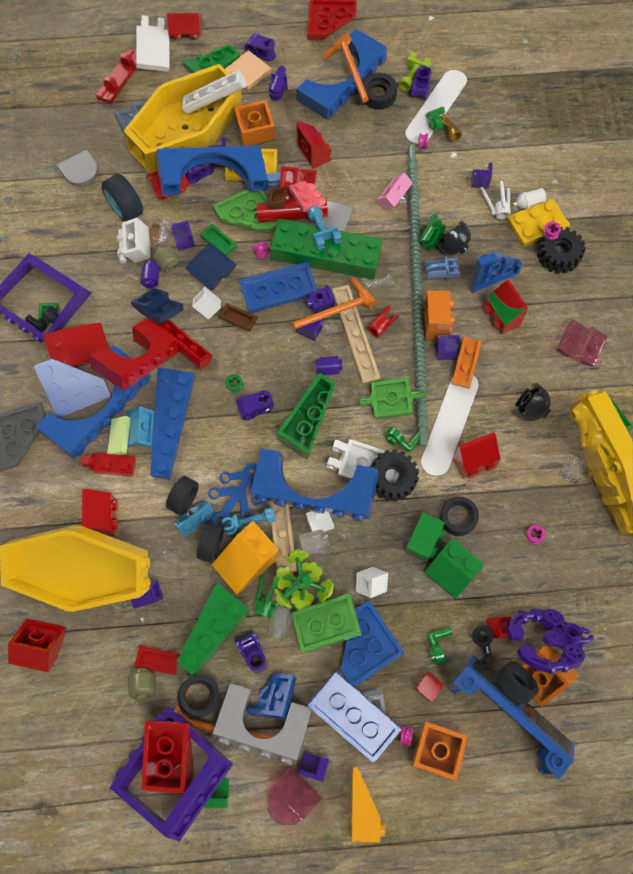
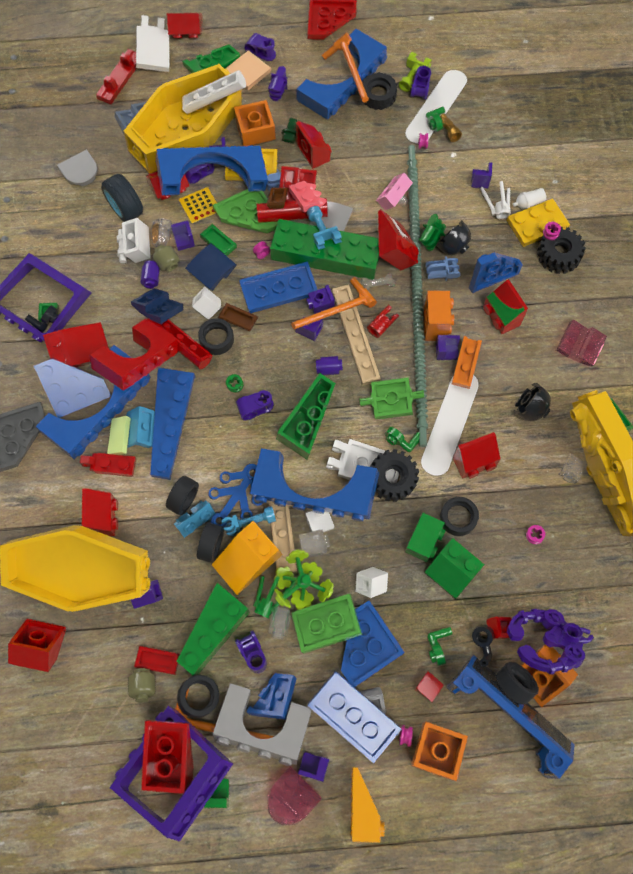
none -> yellow sticker [179,187,217,223]
none -> black tyre [198,318,234,355]
none -> dark green piece [282,118,298,144]
none -> red slope [378,209,419,271]

